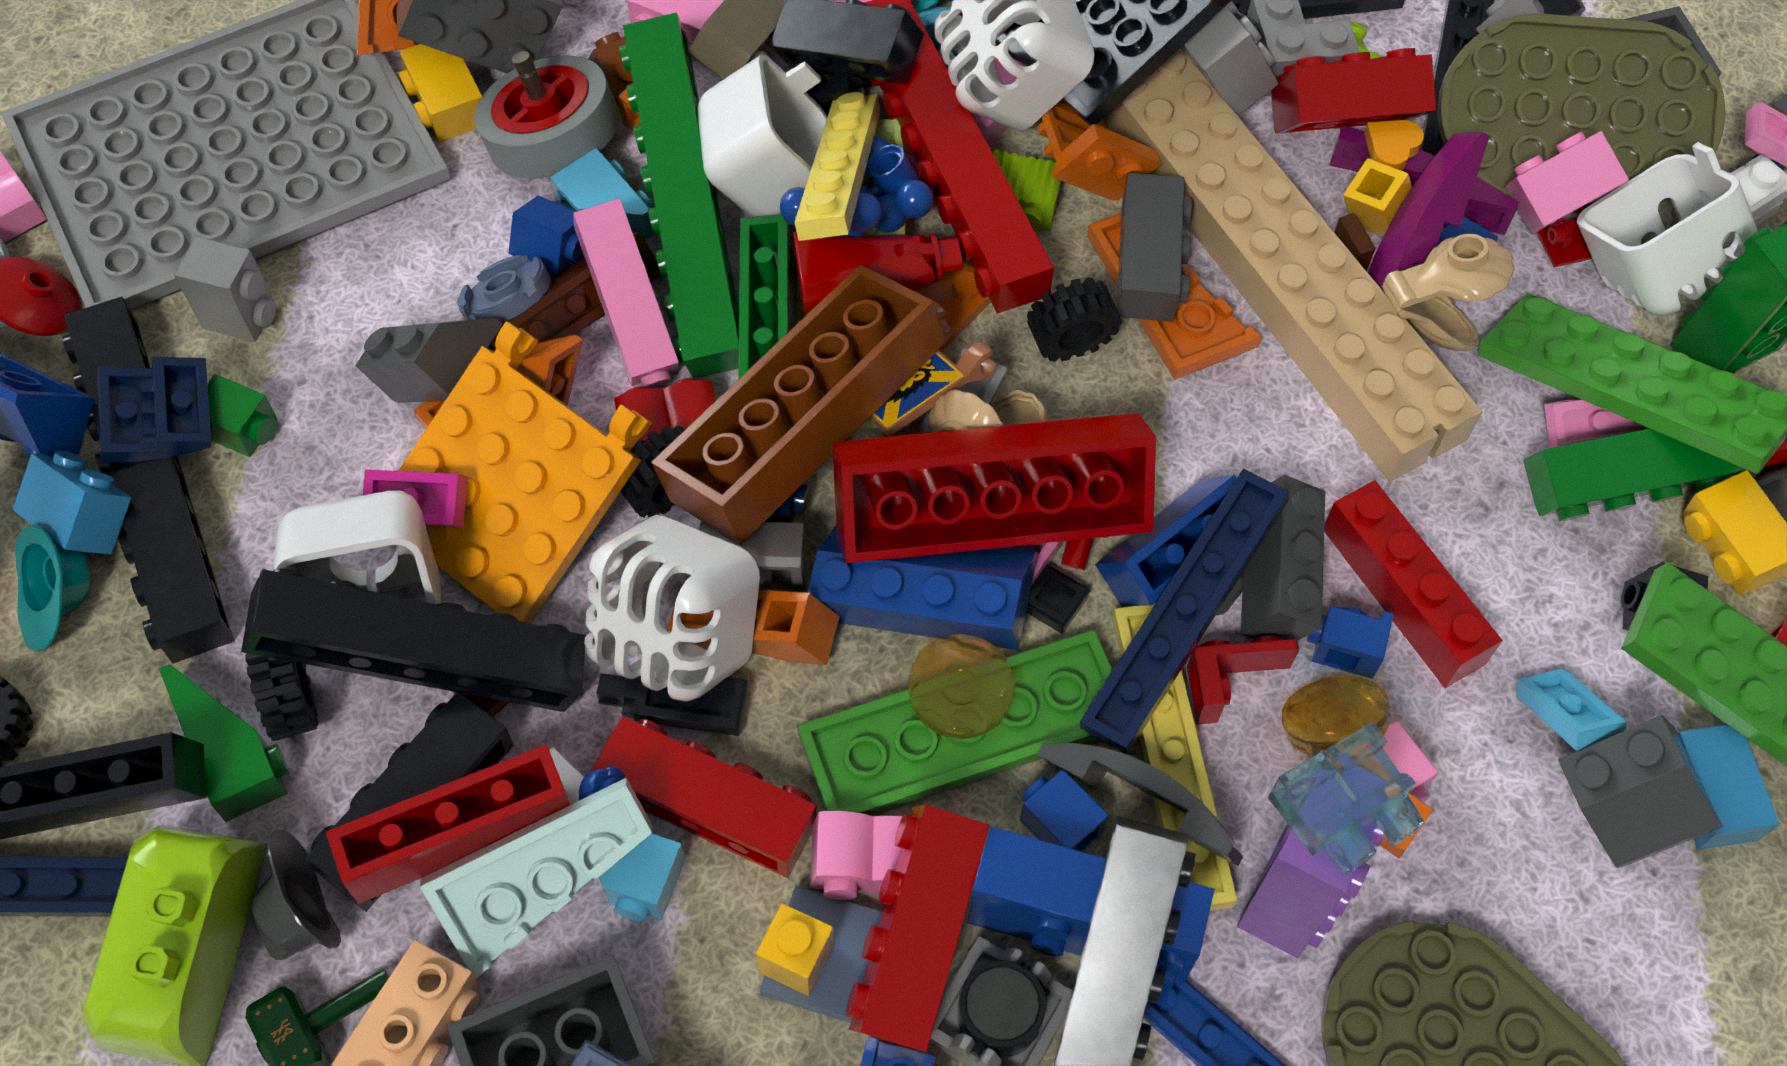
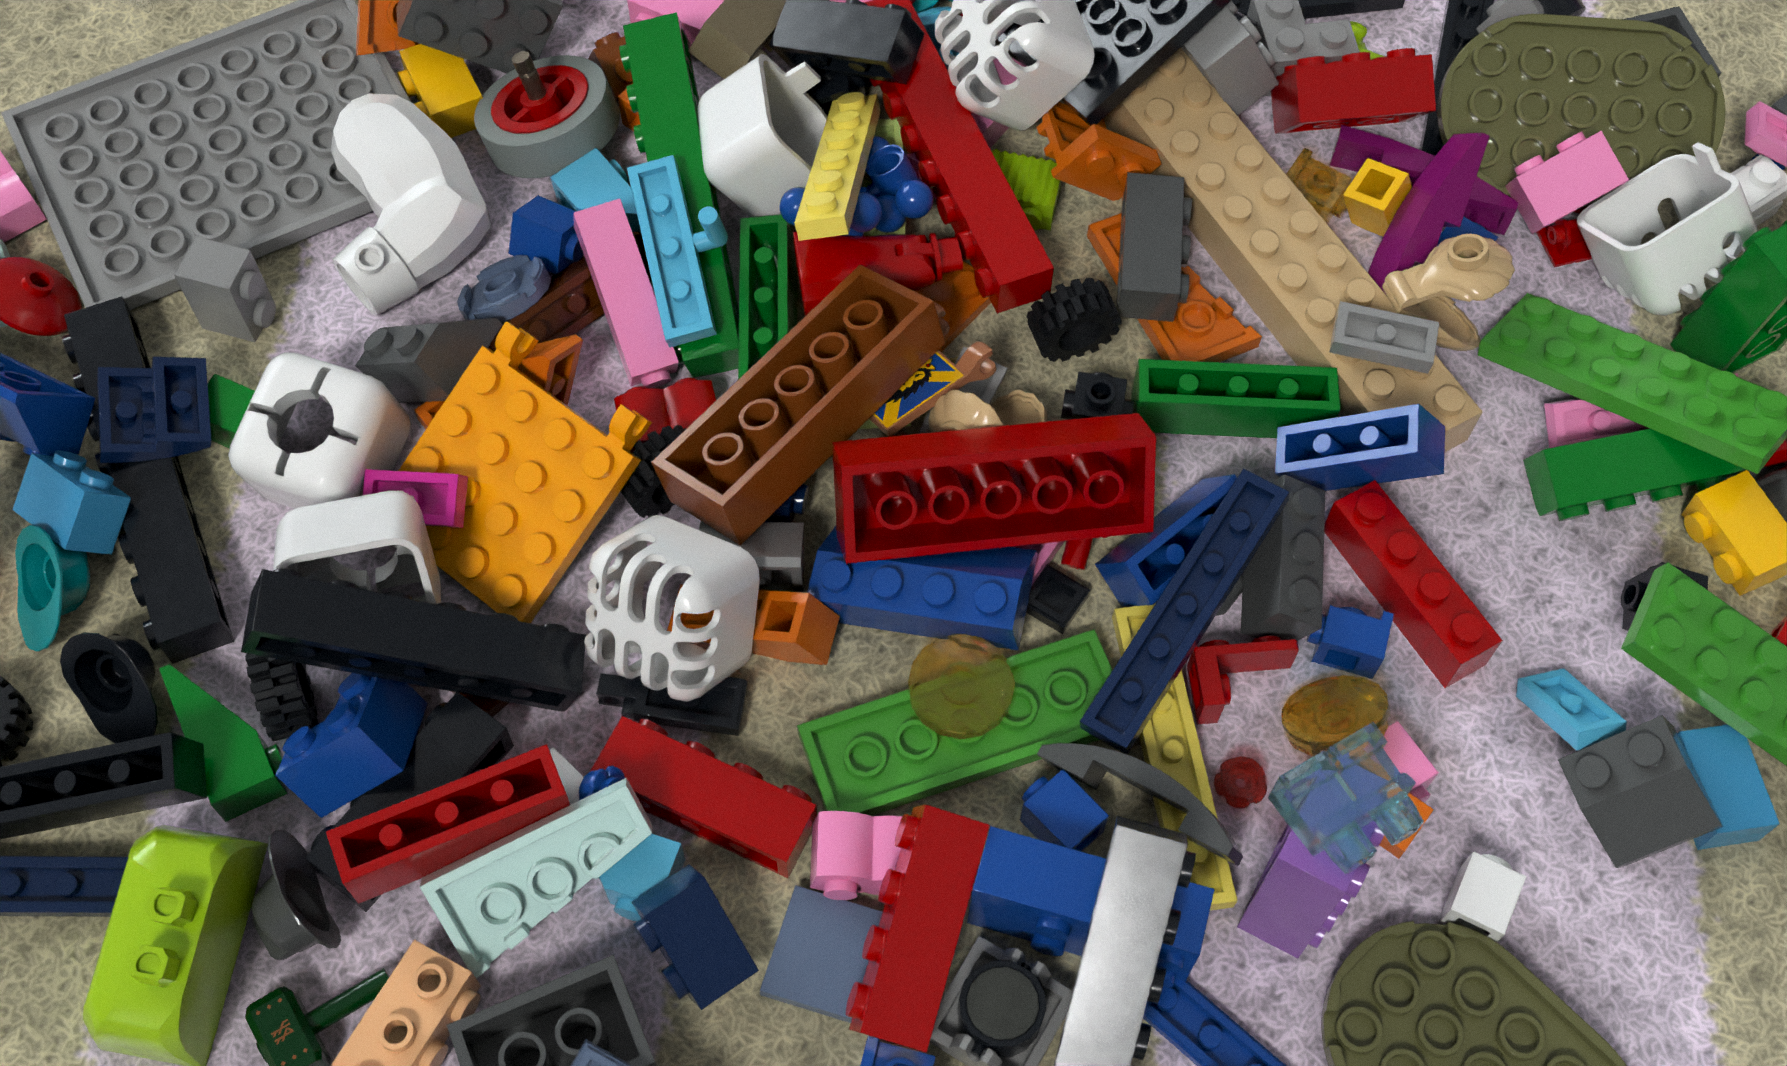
yellow brick [755,903,834,996] -> none
reddish brown tile [1334,213,1376,271] -> none
light orange tile [1364,120,1424,171] -> none
none -> black piece [60,632,158,743]
none -> white piece [228,352,411,509]
none -> blue brick [275,673,428,818]
none -> white piece [331,93,491,316]
none -> medium azure plate [627,155,728,347]
none -> dark blue brick [632,864,759,1010]
none -> black brick [1061,372,1134,420]
none -> green brick [1131,359,1340,438]
none -> clear red plate [1214,756,1267,809]
none -> blue brick [1275,404,1445,491]
none -> clear yellow brick [1286,148,1352,224]
none -> light grey plate [1329,301,1439,374]
none -> white brick [1437,852,1527,942]

